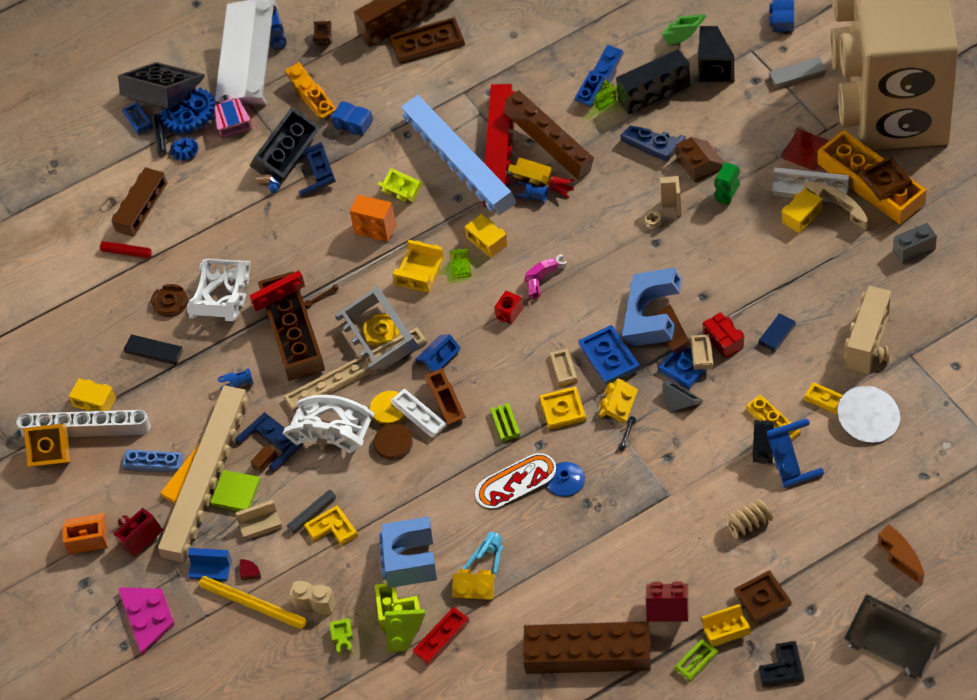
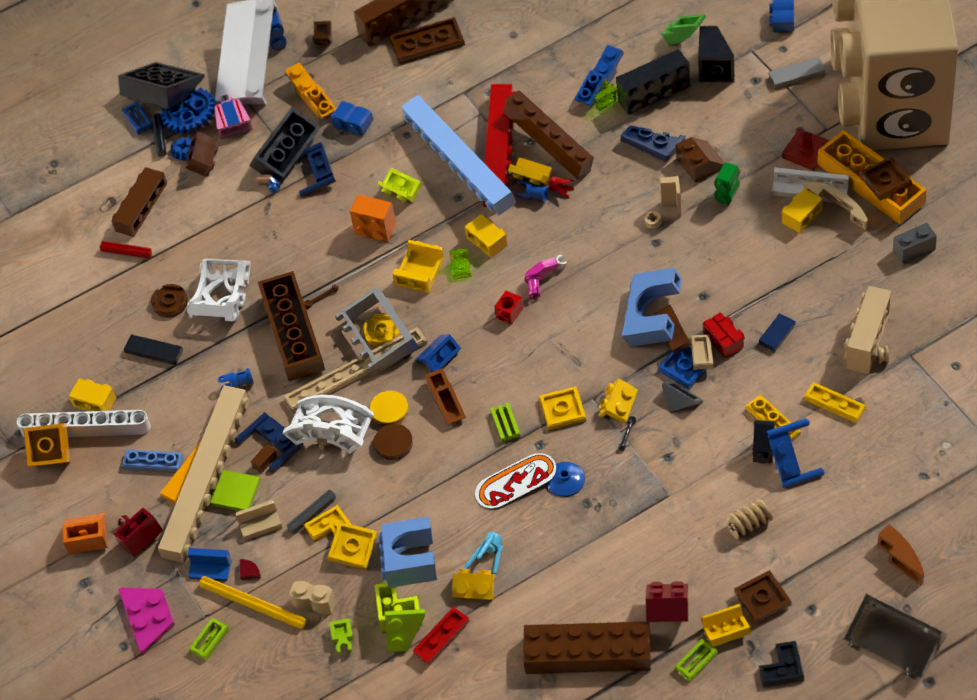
red plate [249,270,305,312] -> none
white tile [391,388,447,439] -> none
tan tile [549,348,578,387] -> none
blue plate [578,325,640,386] -> none
sticker [837,386,900,443] -> none
none -> reddish brown brick [185,132,218,176]
none -> lime tile [189,618,230,661]
none -> yellow tile [328,522,378,570]

